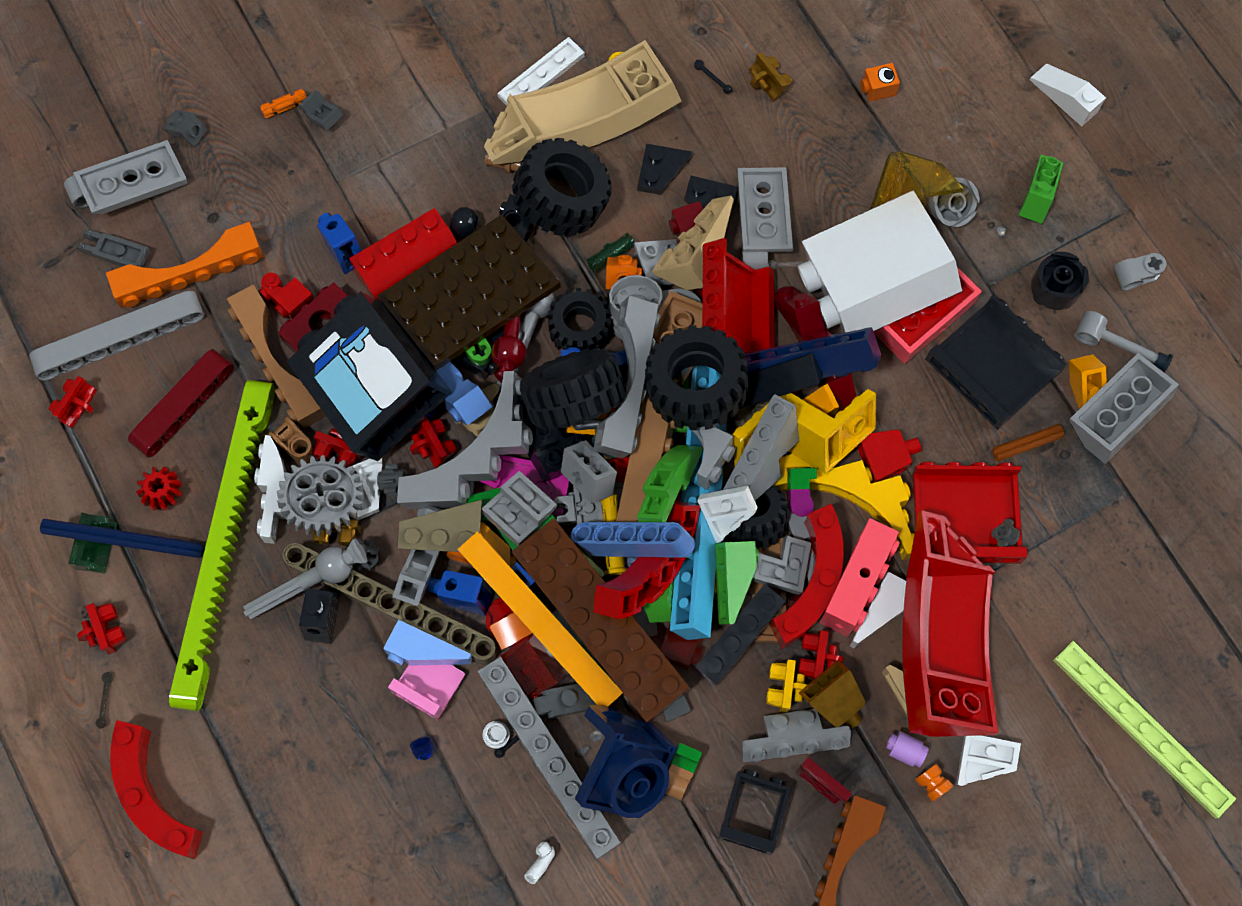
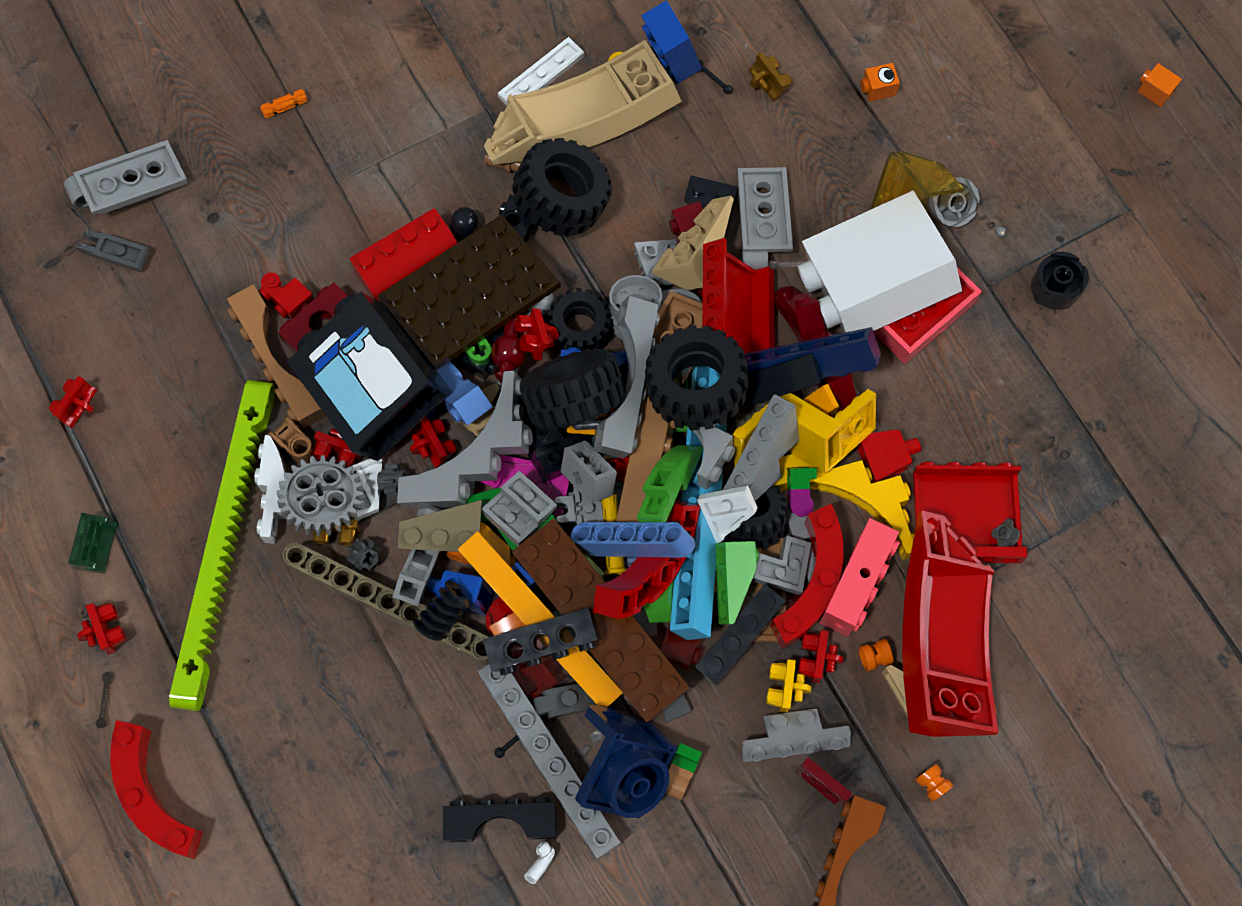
light grey beam [29,291,204,381] -> none
dark blue axle [40,519,203,558] -> none
orange arch [106,222,264,308] -> none
dark red beam [128,349,234,458] -> none
red gear [136,466,182,511] -> none
dark grey bracket [162,110,207,146] -> none
light grey piece [243,538,368,620] -> none
dark grey bracket [299,90,343,131] -> none
black torso [299,589,341,644] -> none
blue torso [317,213,361,274] -> none
light blue slope [383,620,473,666] -> none
bright pink bracket [388,665,465,720] -> none
clear blue hinge [410,737,434,760] -> none
white plate [483,721,510,749] -> none
clear green pin [586,233,635,272] -> none
orange brick [606,255,642,289] -> none
black wing [637,144,692,195] -> none
black window [718,769,791,855] -> none
pearl gold torso [799,660,865,728] -> none
white slope [850,572,906,648] -> none
lavender brick [886,731,929,768] -> none
black panel [925,294,1067,430] -> none
white wing [956,736,1021,786] -> none
dark orange axle [991,424,1065,461] -> none
bright green slope [1019,155,1064,224] -> none
white slope [1030,64,1106,127] -> none
yellowish green tile [1053,641,1236,819] -> none
light grey slope [1069,353,1179,464] -> none
light orange slope [1069,354,1107,409] -> none
light grey piece [1074,311,1173,372] -> none
light grey piece [1113,253,1167,291] -> none
none -> black piece [413,580,471,641]
none -> black arch [443,798,556,843]
none -> black brick [483,608,601,676]
none -> red hips [514,308,559,361]
none -> blue piece [641,0,702,84]
none -> orange wheel [858,638,894,672]
none -> orange brick [1138,63,1182,107]

